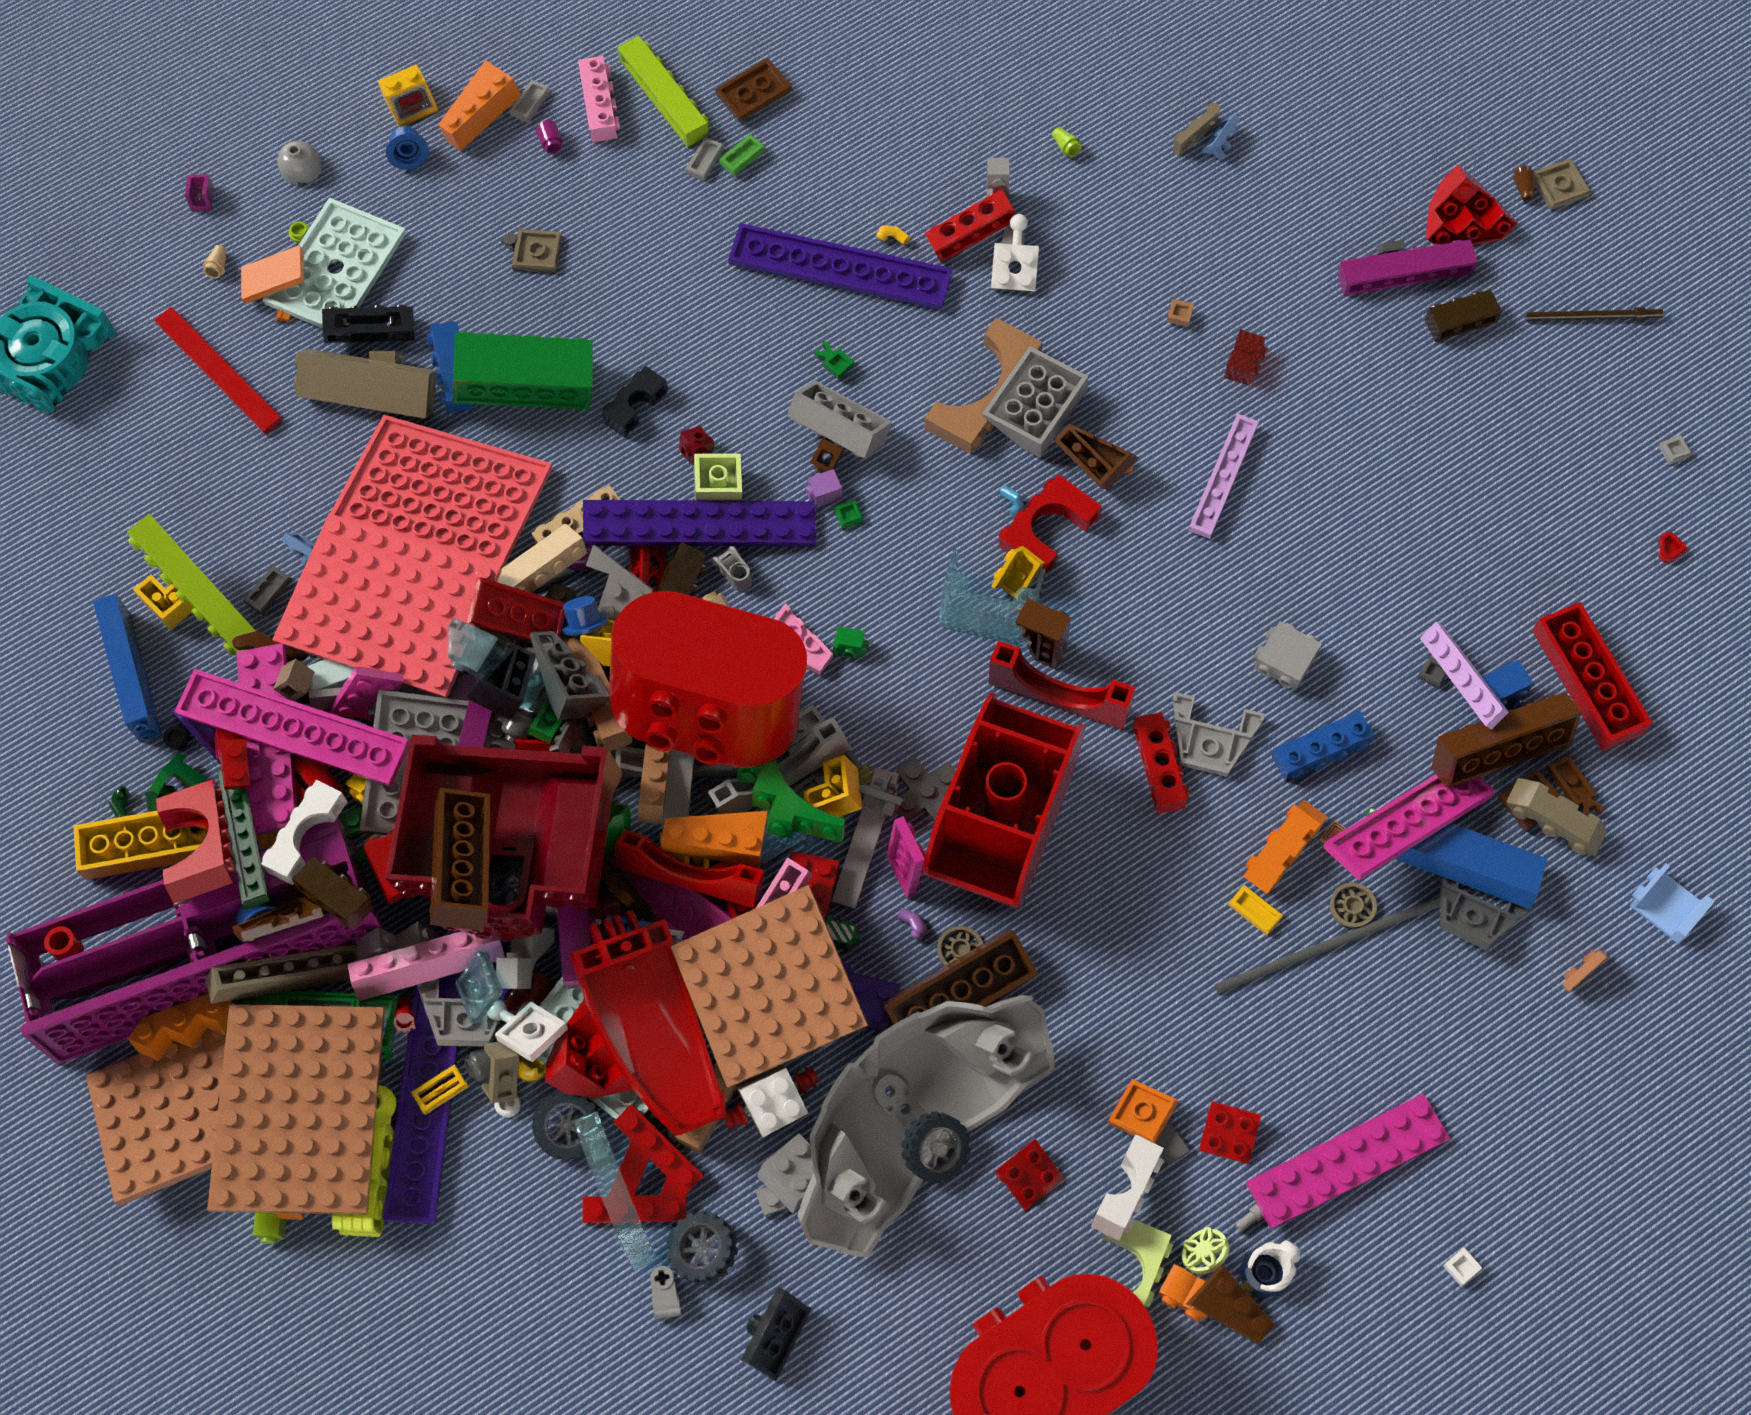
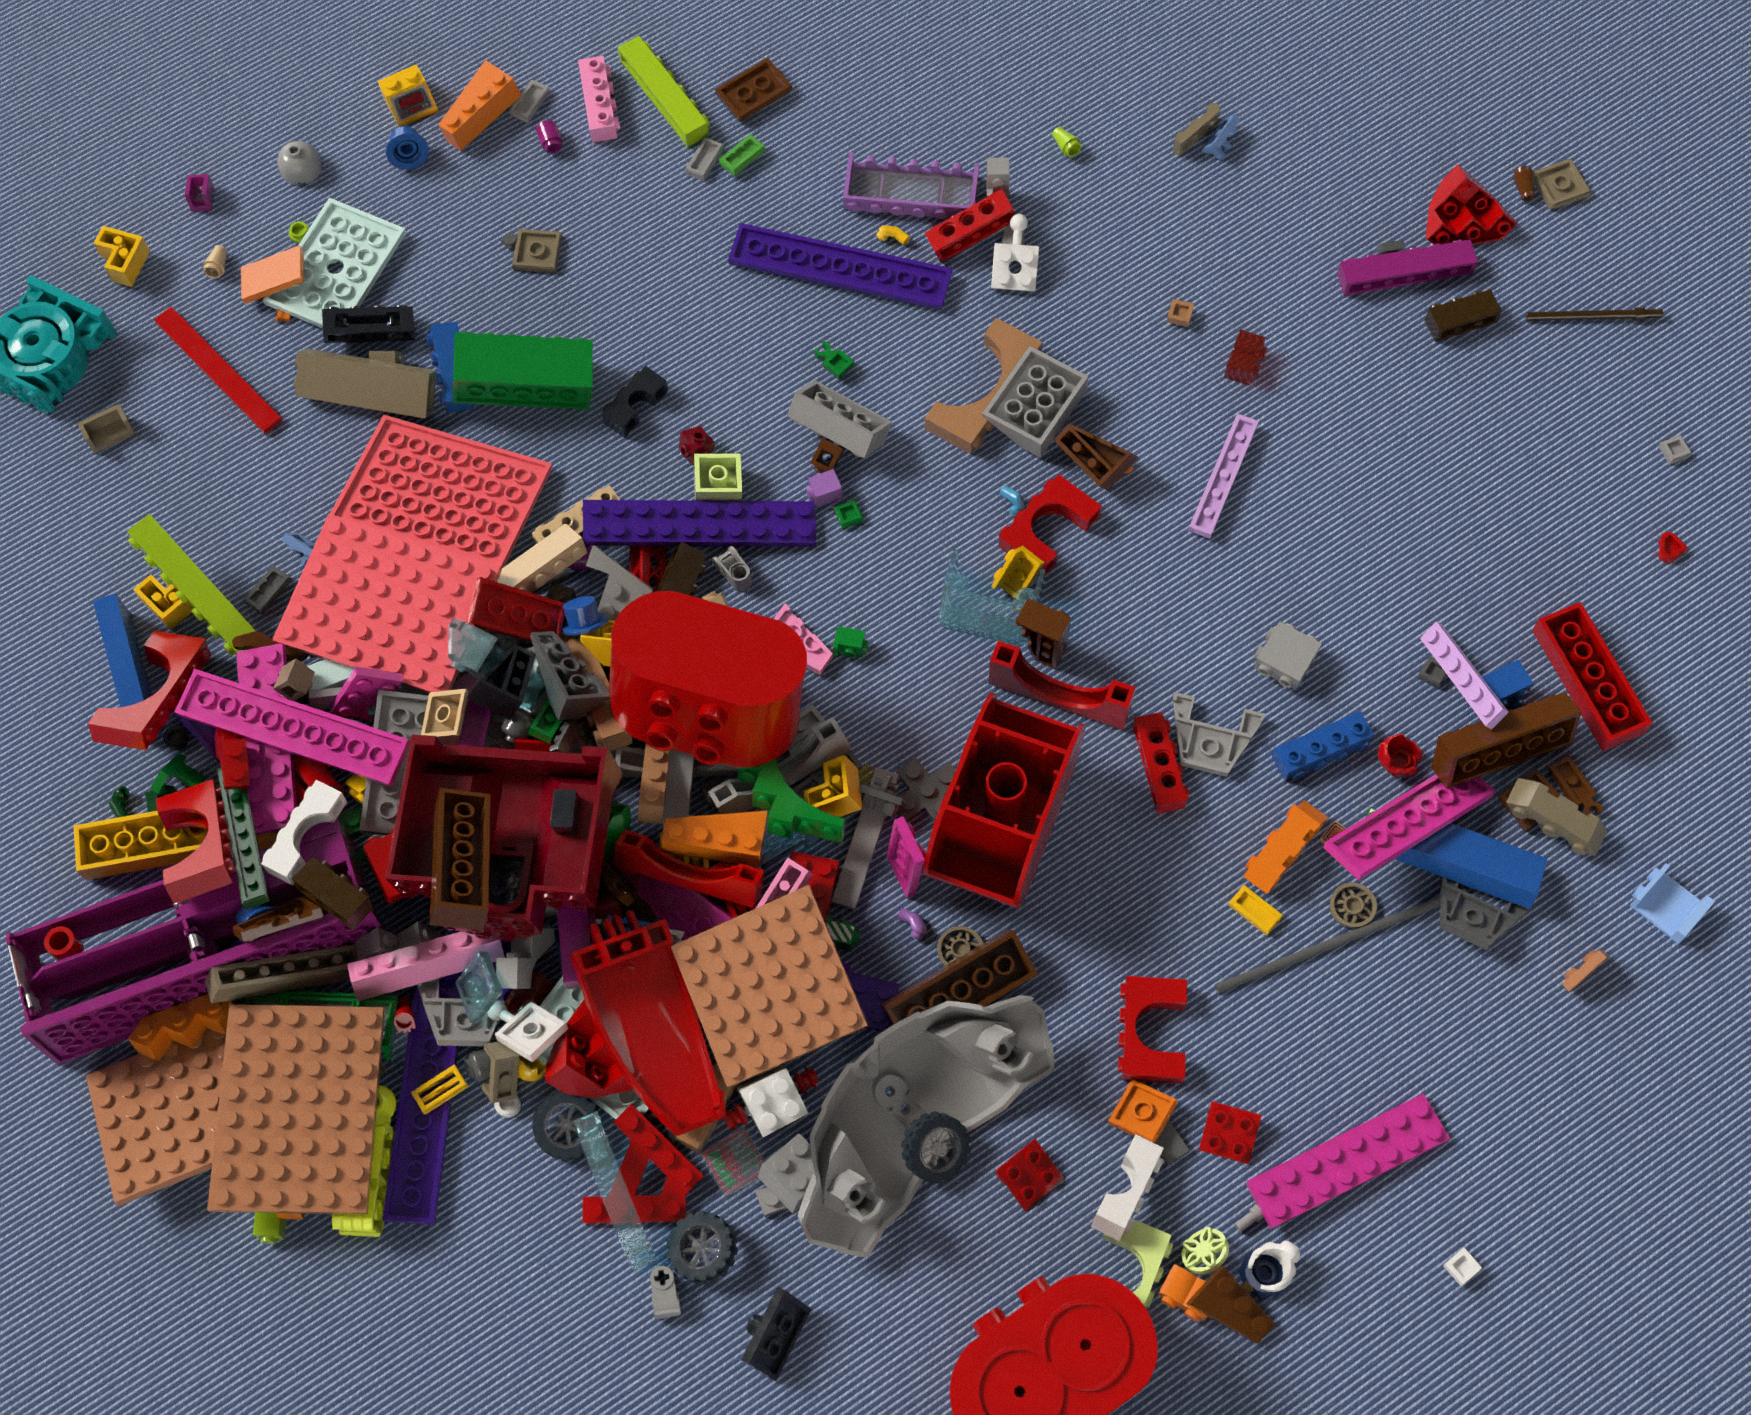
none -> dark tan panel [77,404,136,454]
none -> red arch [87,631,211,750]
none -> yellow brick [93,226,150,287]
none -> tan slope [421,689,469,746]
none -> black piece [550,790,581,834]
none -> clear tile [700,1127,765,1198]
none -> window [843,152,979,219]
none -> red arch [1117,976,1187,1084]
none -> red hair [1378,734,1423,778]

